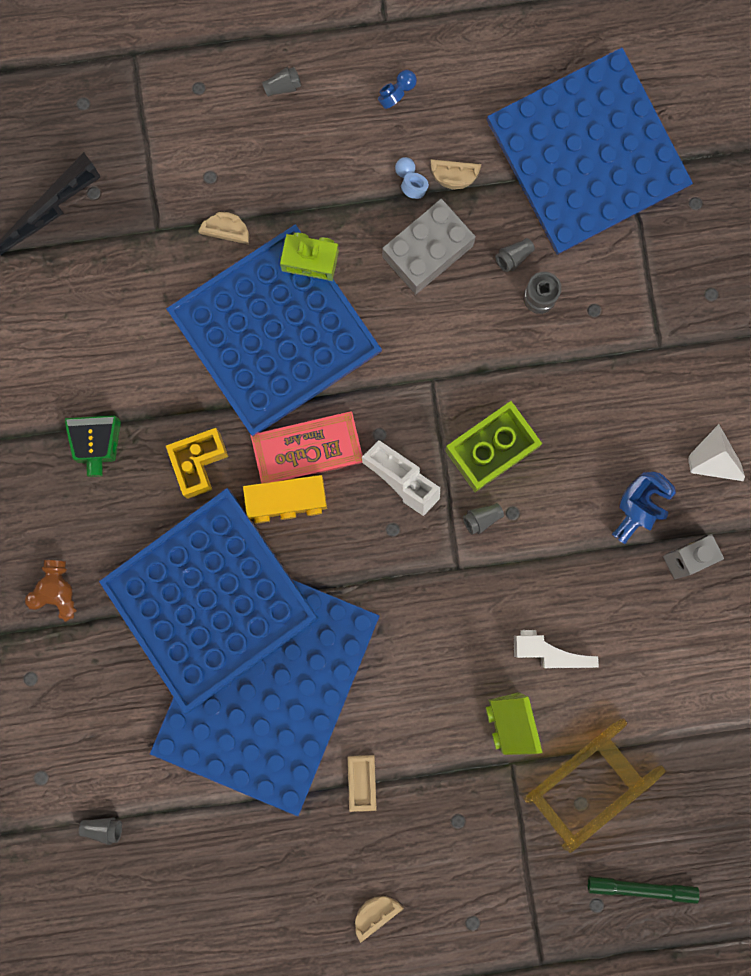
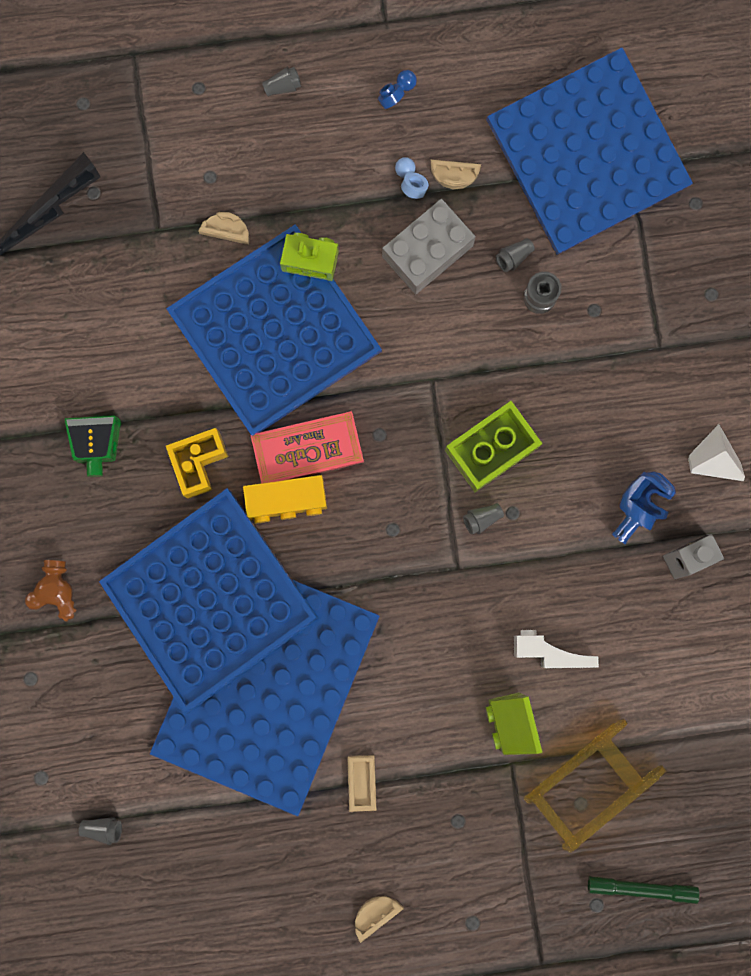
white slope [362,441,440,516] -> none

